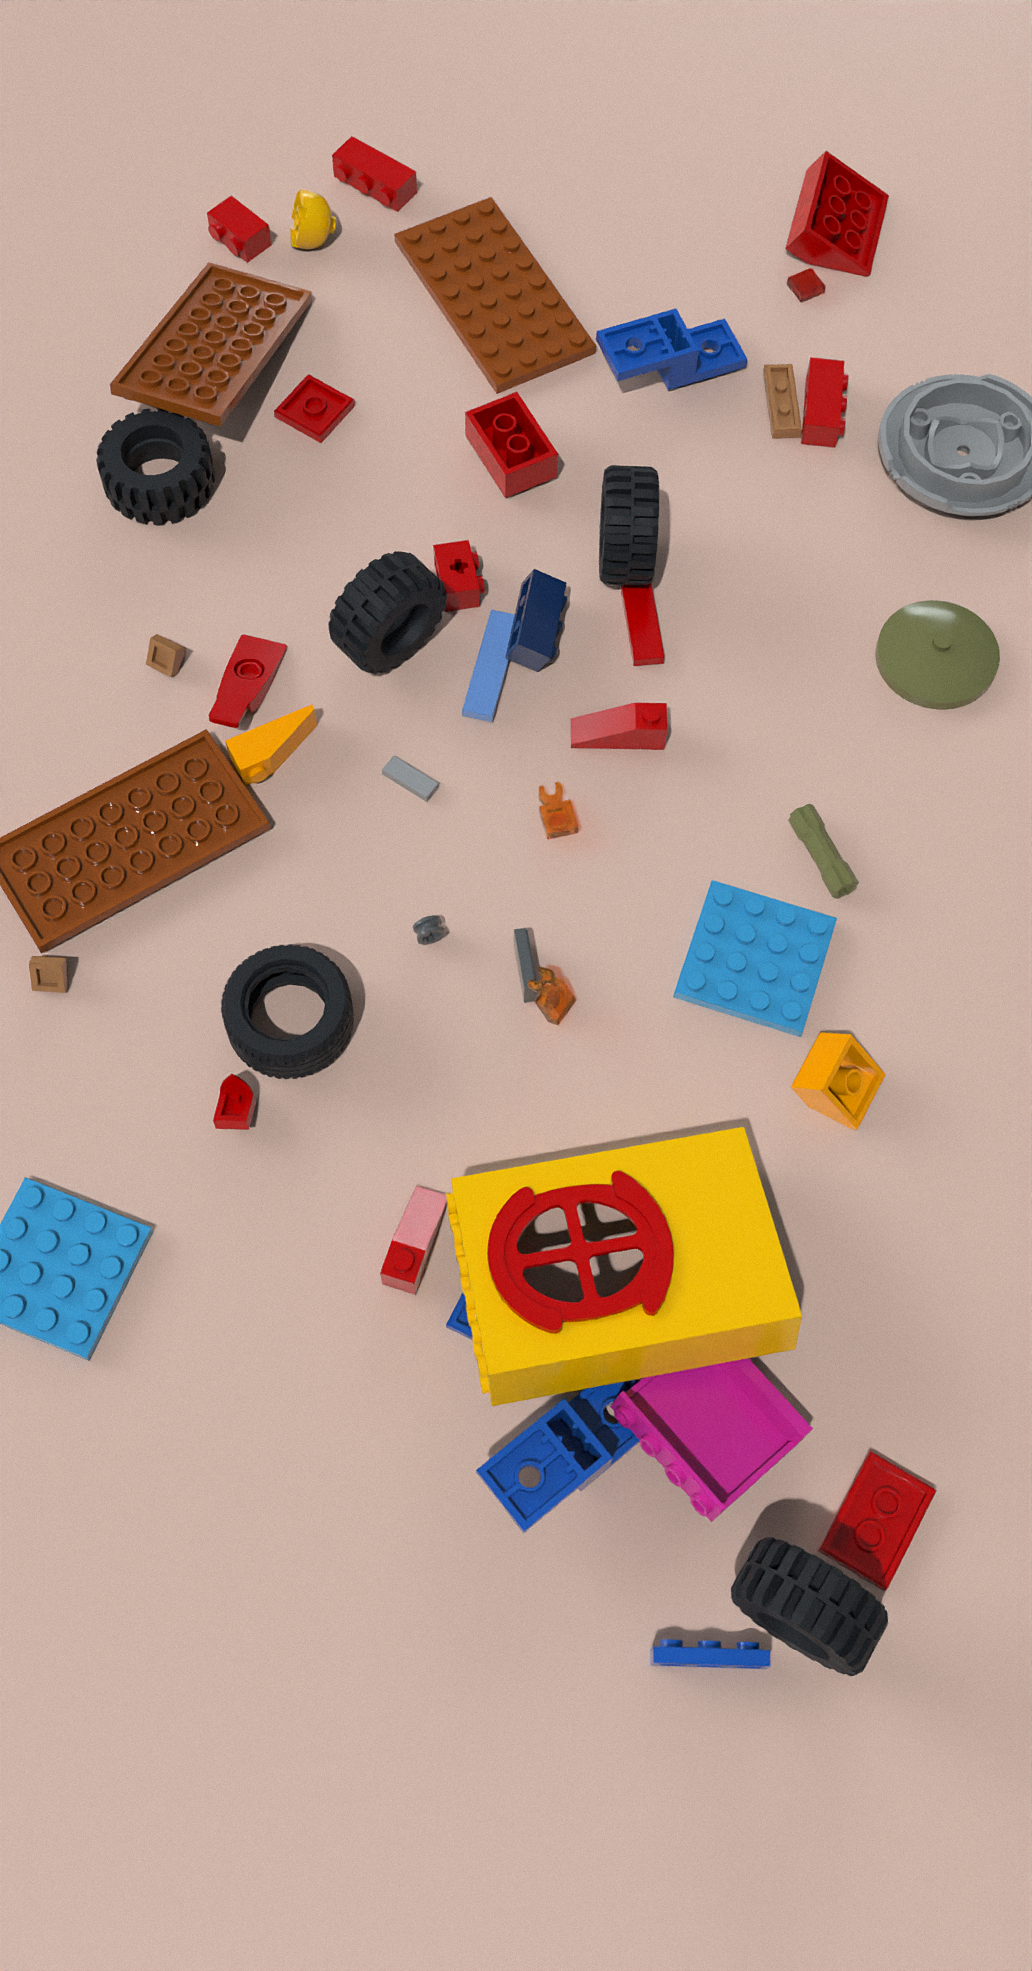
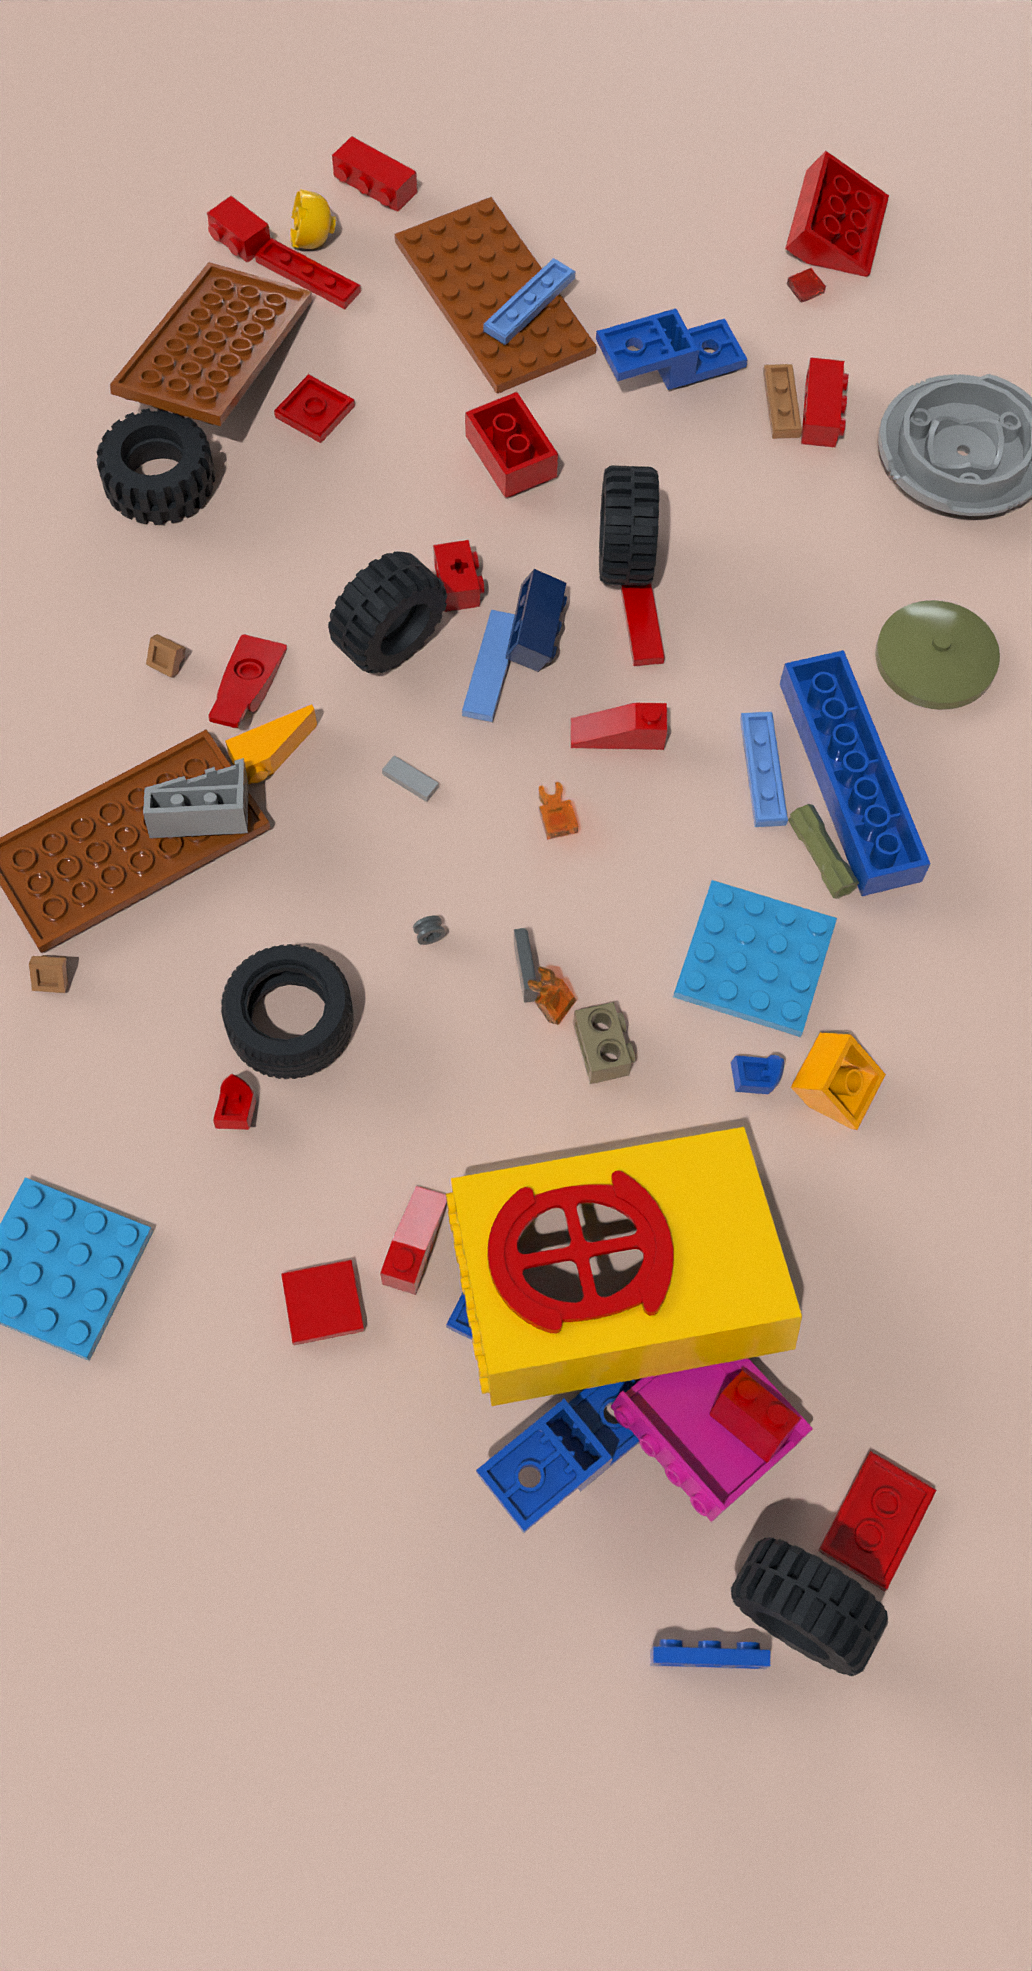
none -> light grey wedge [143,758,248,838]
none -> red tile [255,238,361,309]
none -> red tile [281,1260,364,1346]
none -> medium blue tile [483,258,576,345]
none -> dark tan brick [573,1002,635,1084]
none -> red brick [709,1370,801,1463]
none -> blue plate [730,1055,785,1094]
none -> medium blue tile [740,712,788,827]
none -> blue brick [780,650,931,897]

